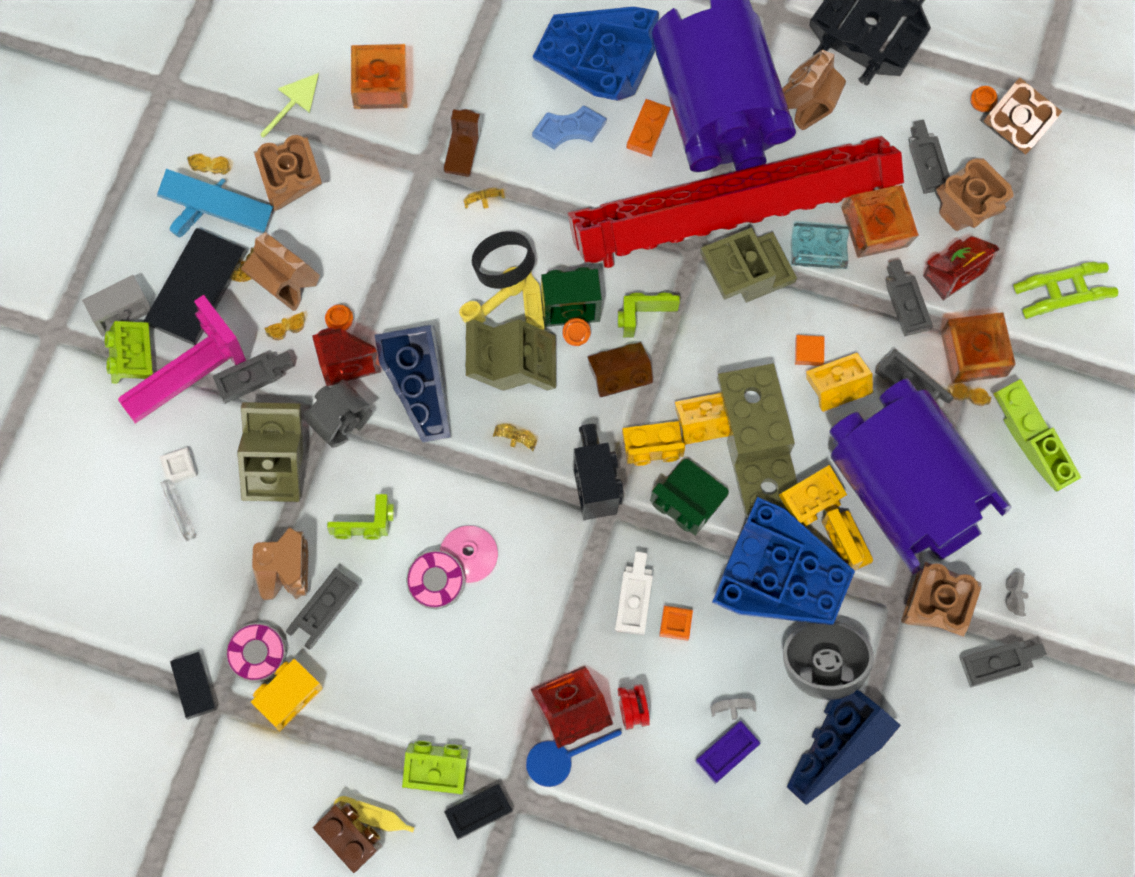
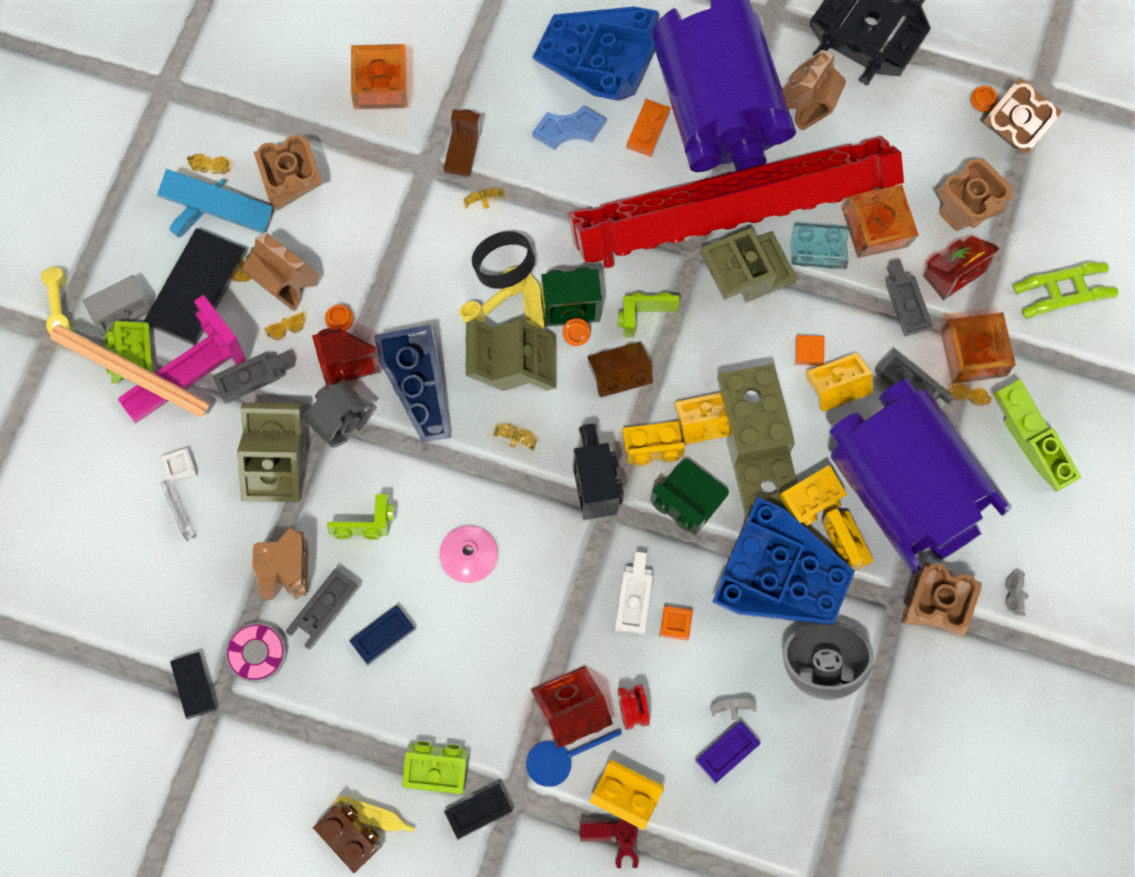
yellow brick [251,659,323,732] -> none
yellowish green piece [261,73,319,137] -> none
tile [406,550,466,610] -> none
dark blue wedge [787,689,901,805] -> none
dark grey hinge [909,120,950,194] -> none
dark grey hinge [960,641,1047,688] -> none
none -> light yellow bar [41,267,73,334]
none -> light nougat axle [50,324,209,417]
none -> dark blue tile [349,605,415,666]
none -> dark red bar [579,819,639,869]
none -> yellow bracket [589,760,664,830]

